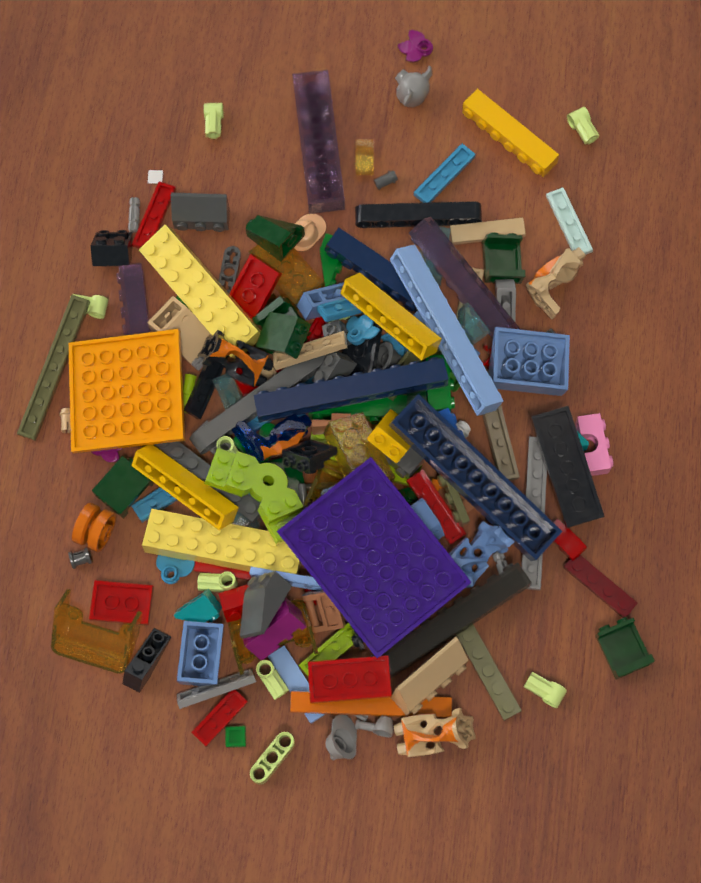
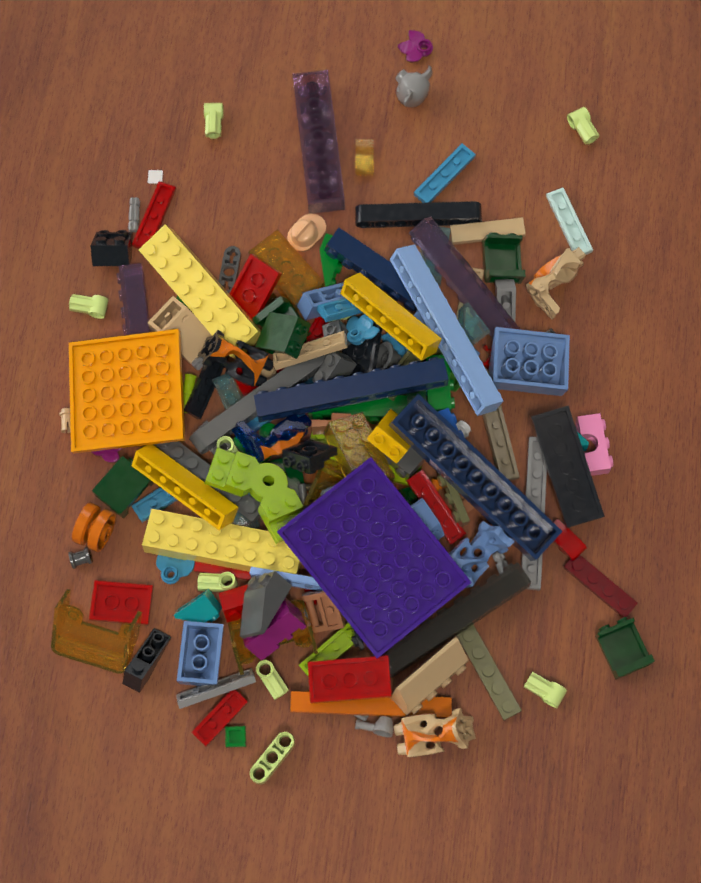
olive tile [17,295,90,441] -> none
dark grey slope [171,193,230,232] -> none
dark green slope [245,215,305,262] -> none
light blue tile [268,646,326,724] -> none
light grey piece [325,715,357,760] -> none
dark grey pin [374,170,398,190] -> none
yellow brick [462,88,559,177] -> none

